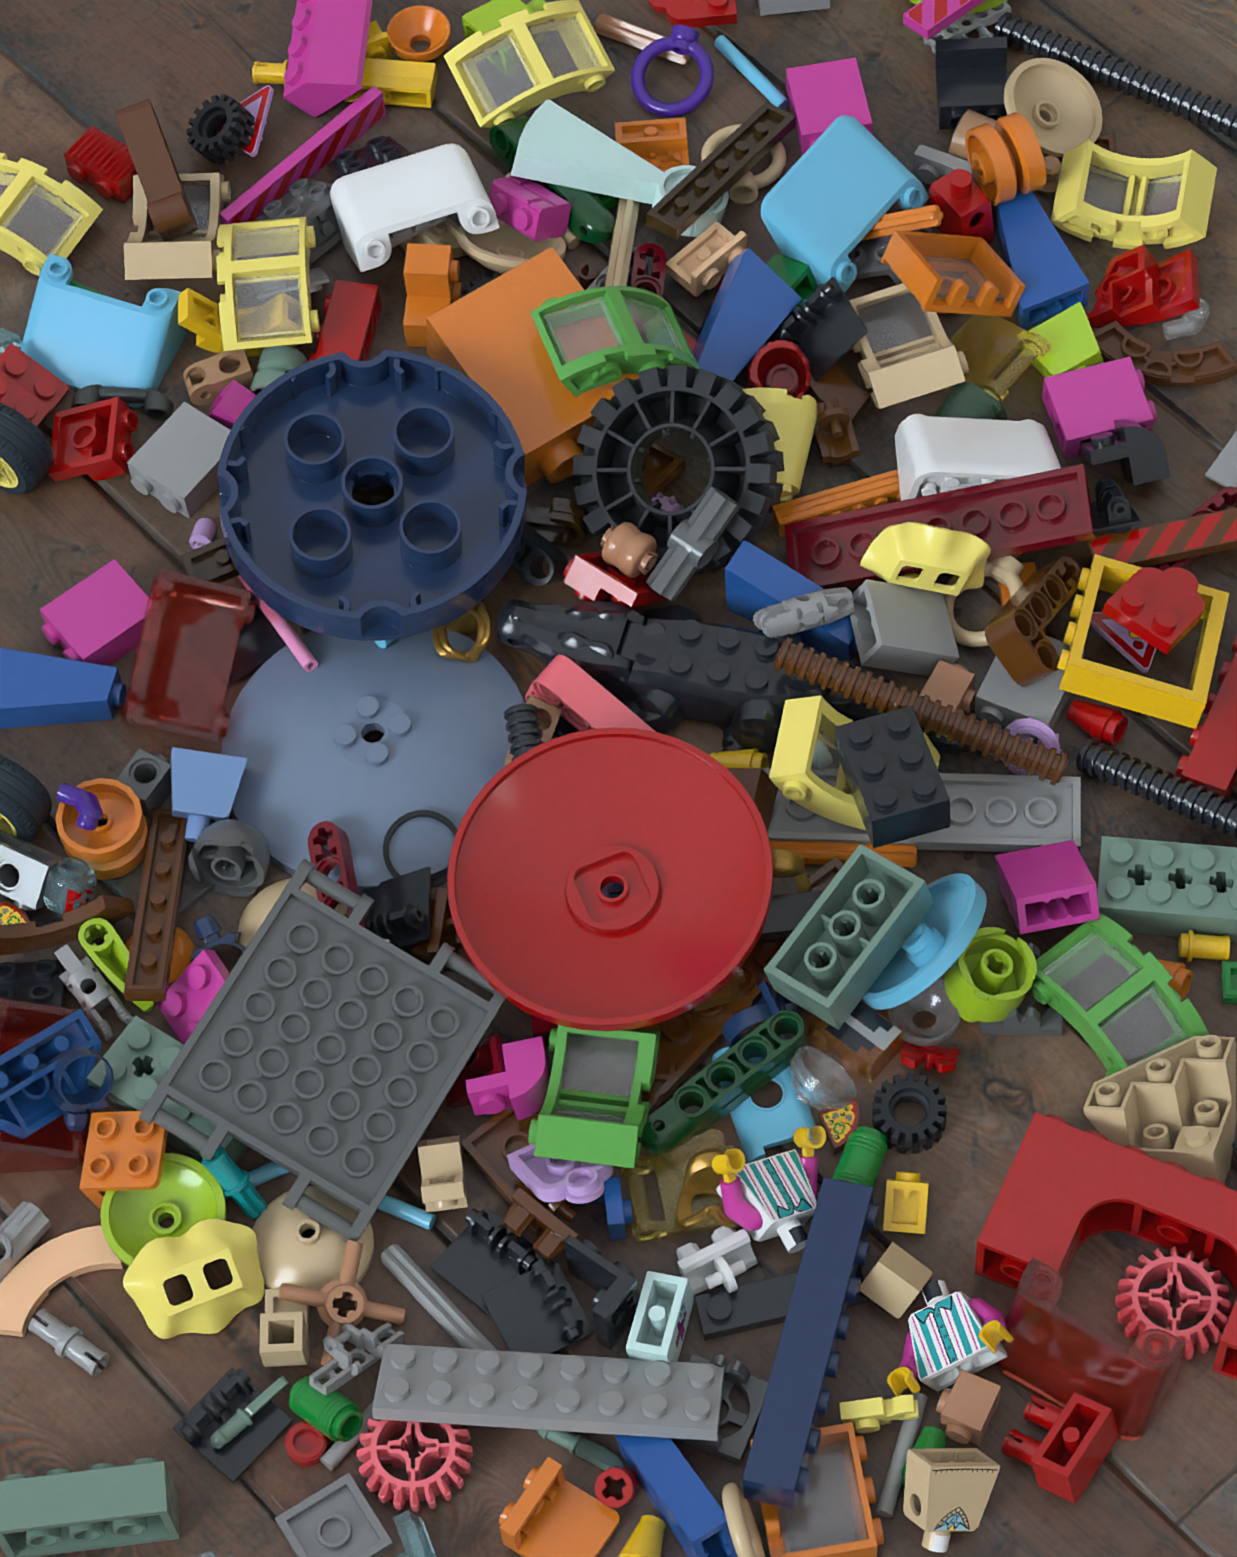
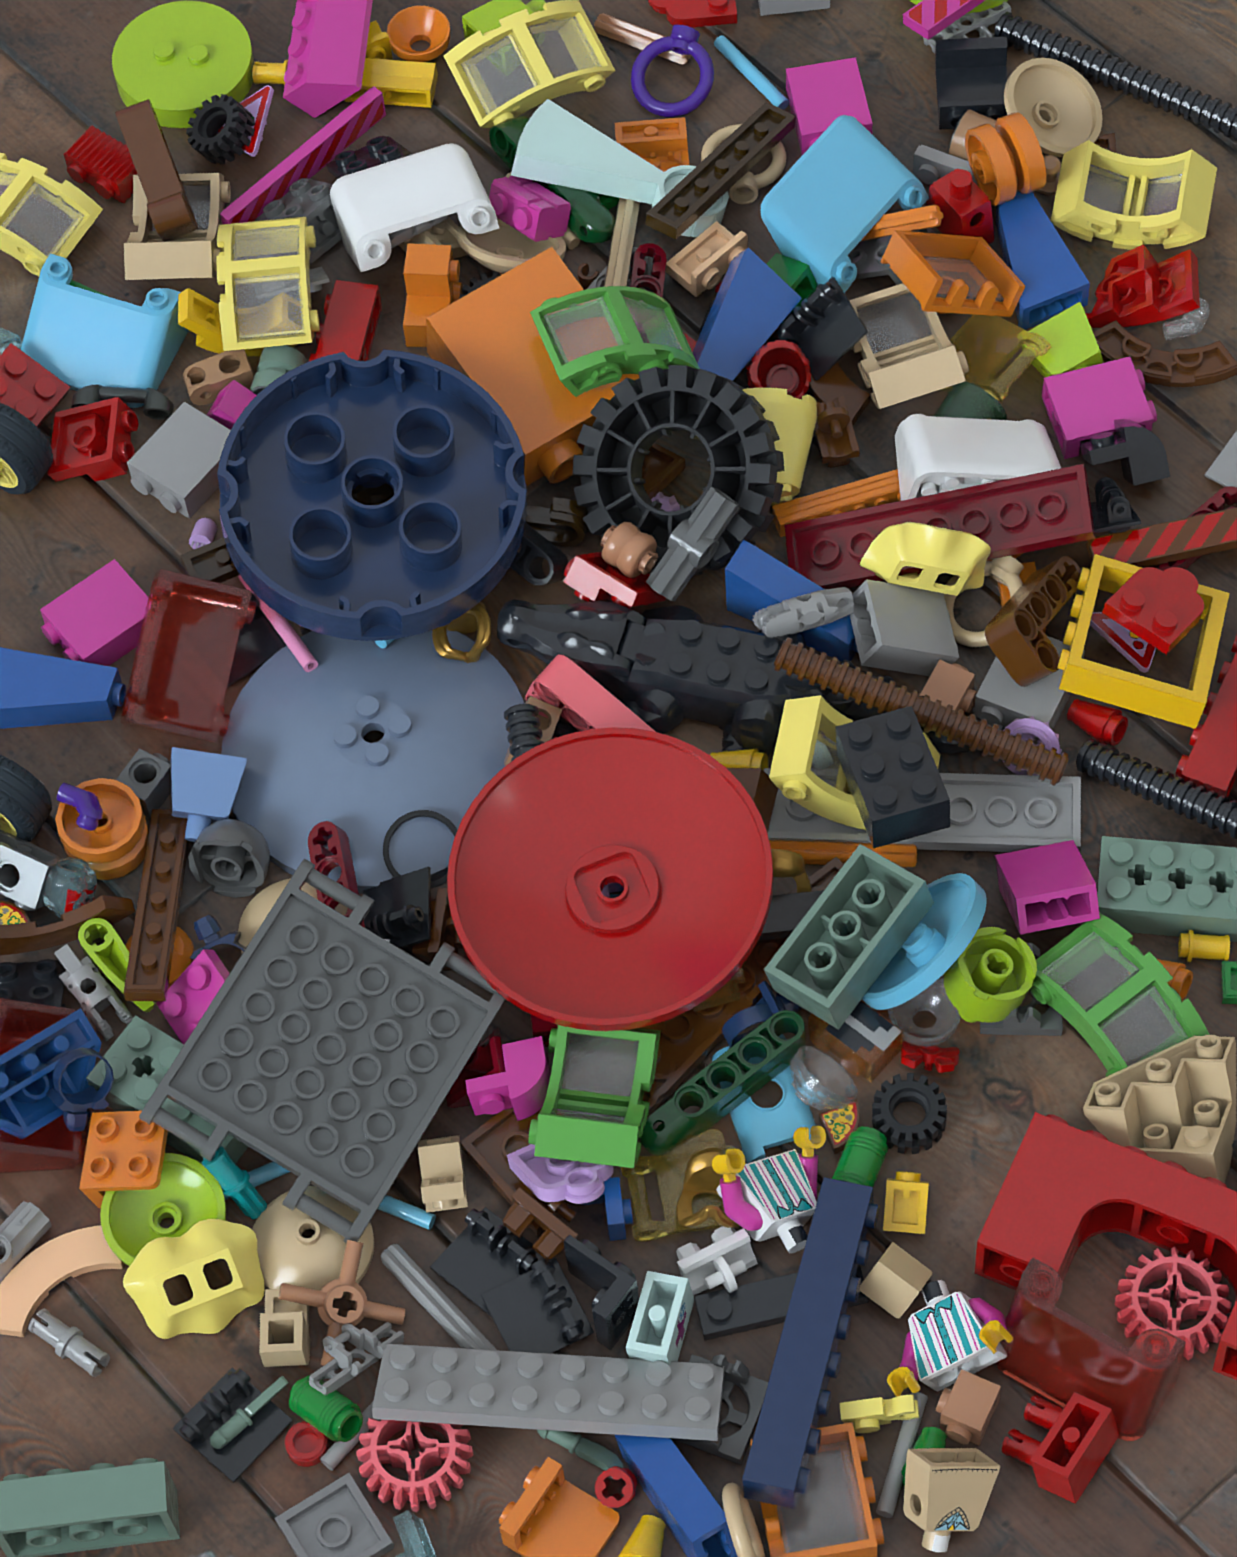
none -> lime brick [112,1,254,128]

